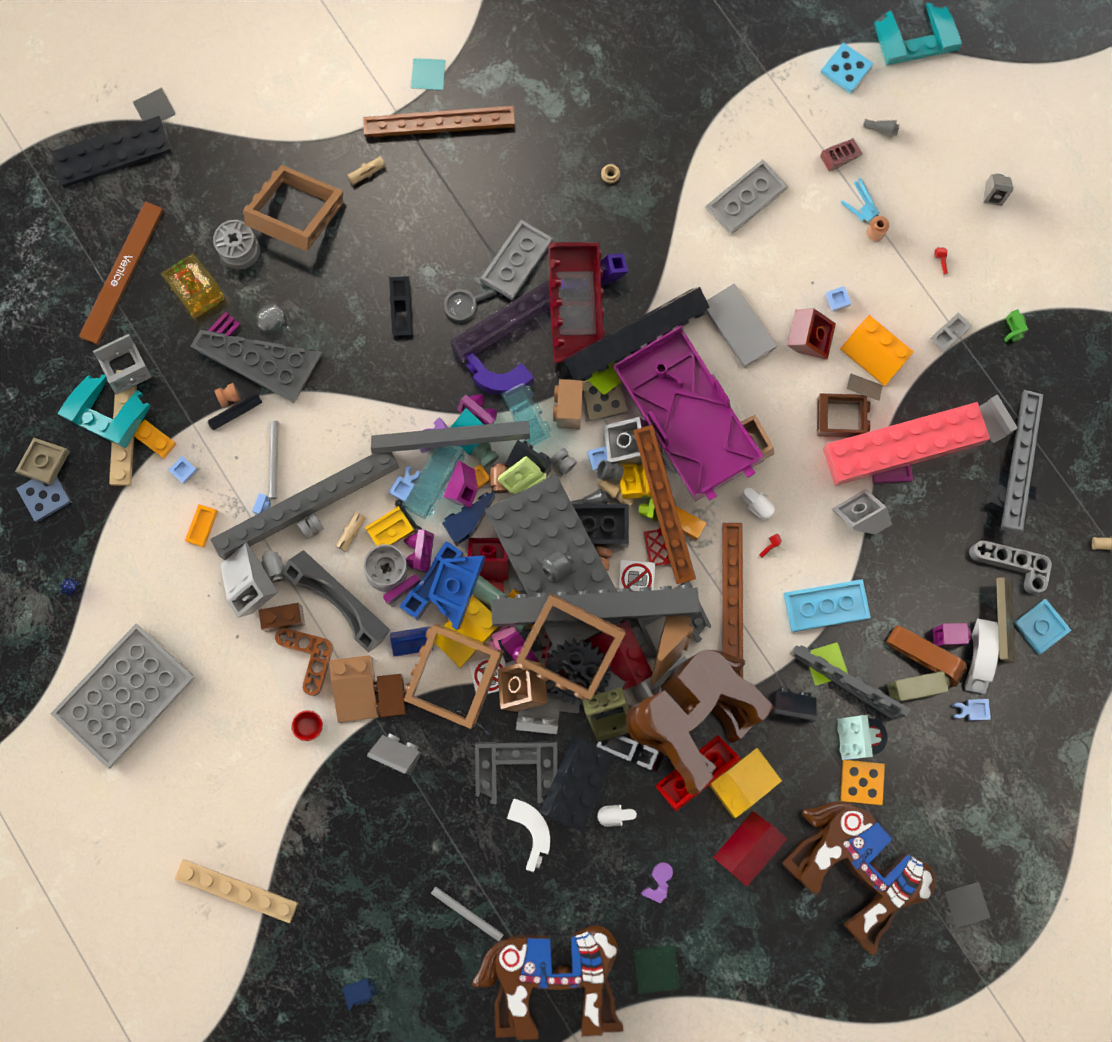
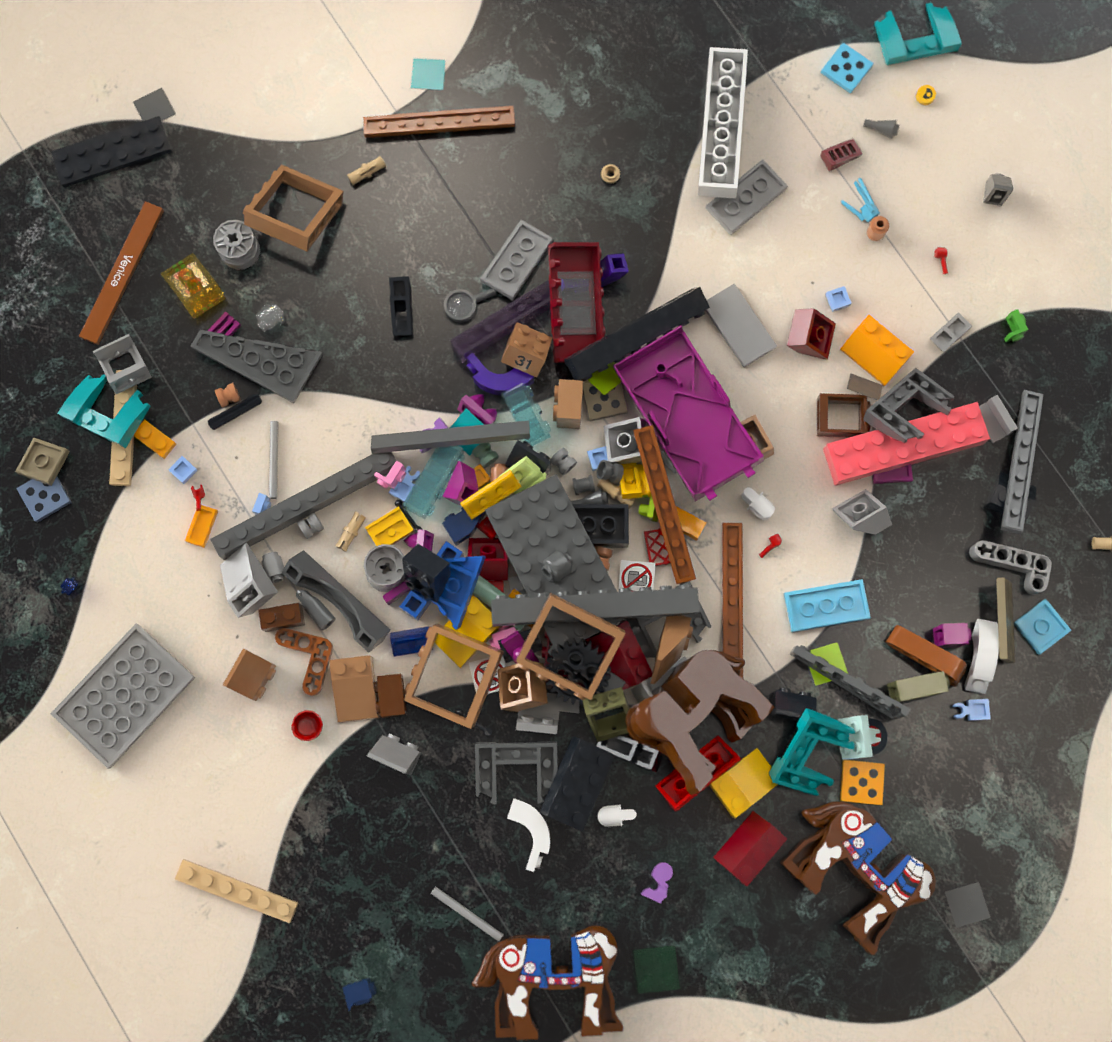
none -> red hand [191,485,205,511]
none -> medium nougat slope [223,648,276,701]
none -> dark grey piece [296,590,336,630]
none -> bright pink bracket [374,461,406,489]
none -> black slope [402,544,451,603]
none -> yellow tile [460,470,522,520]
none -> red tile [477,516,497,540]
none -> medium nougat brick [501,322,552,377]
none -> dark grey bush [572,475,595,496]
none -> white brick [698,47,748,199]
none -> teal wedge [769,708,855,796]
none -> dark grey wedge [863,368,954,443]
none -> yellow tile [916,85,936,105]

